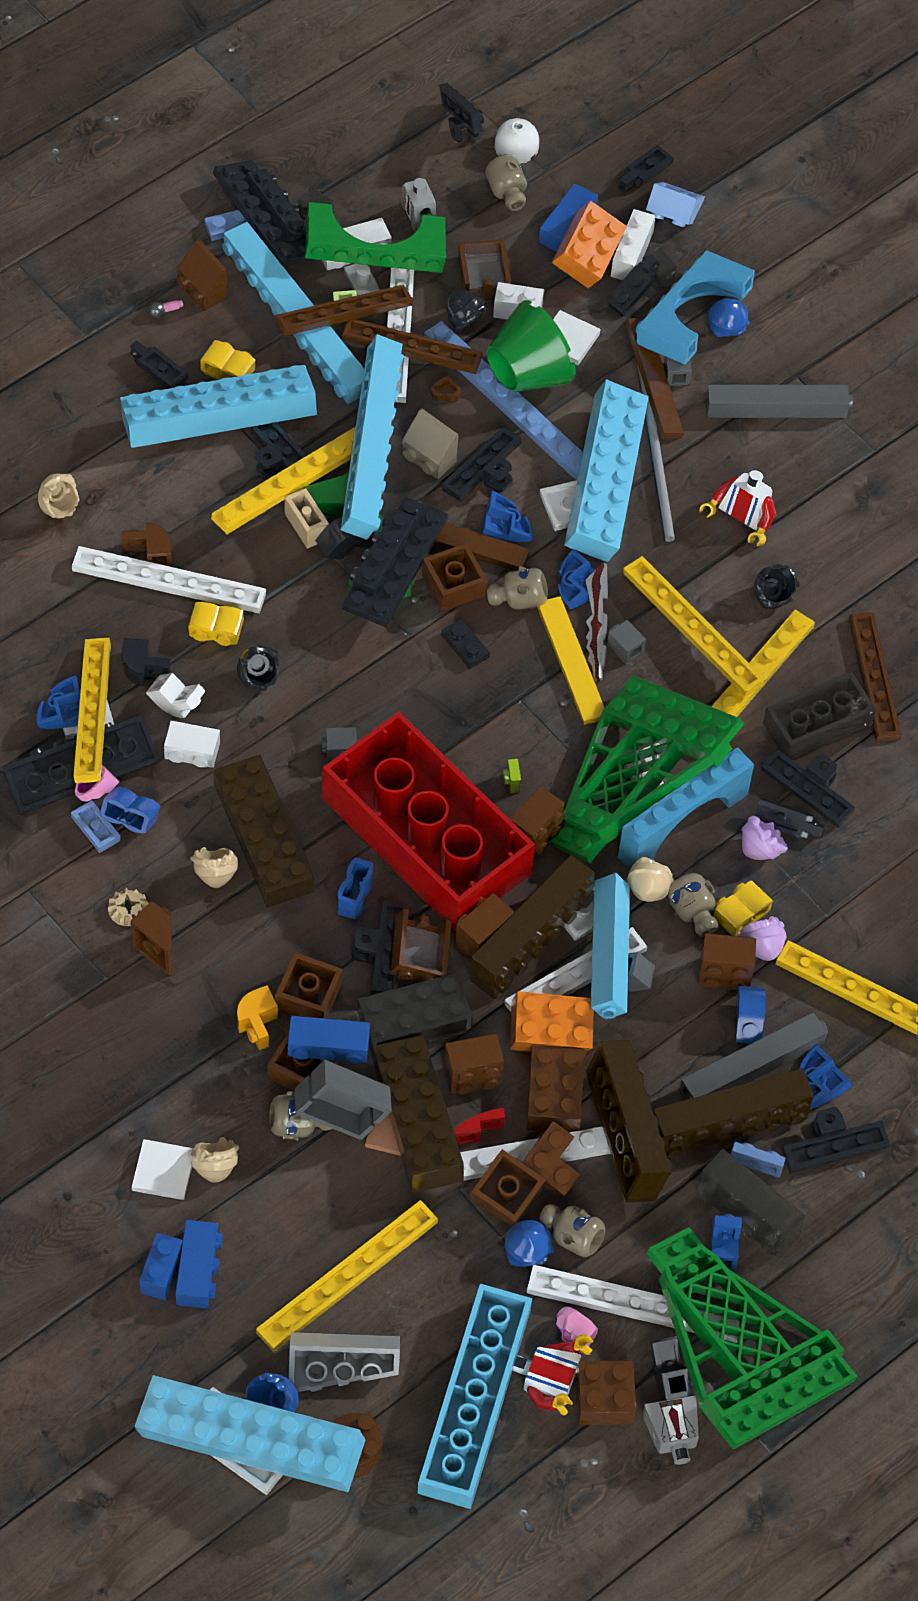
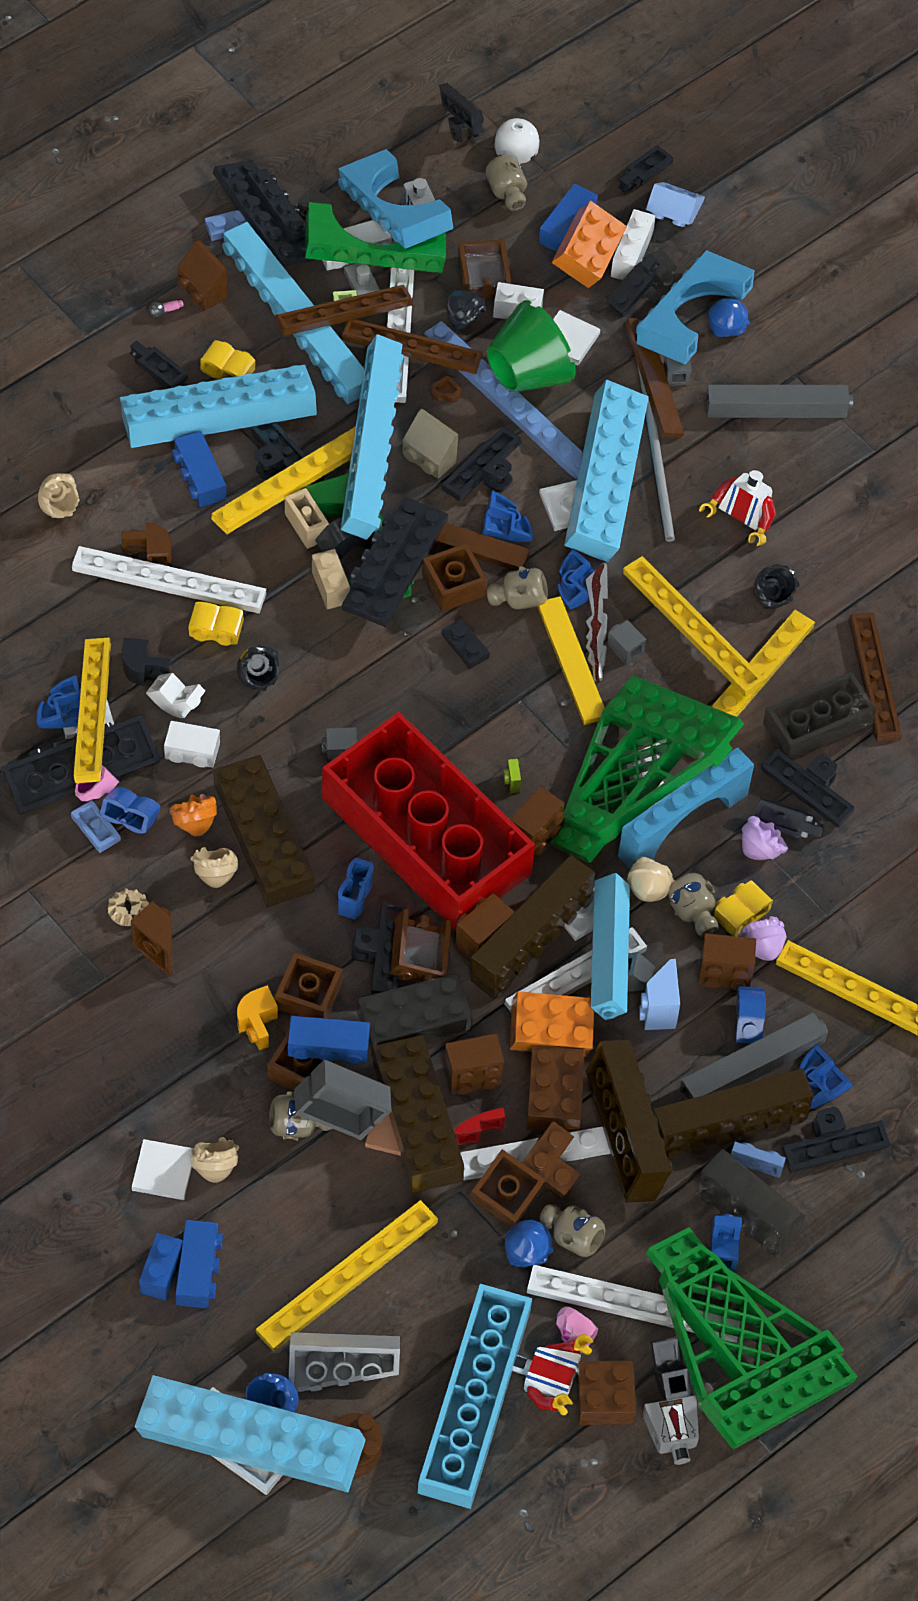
none -> orange hair [169,794,217,836]
none -> blue brick [172,431,226,508]
none -> tan brick [312,549,350,609]
none -> dark azure arch [338,149,453,249]
none -> light blue slope [639,959,680,1030]

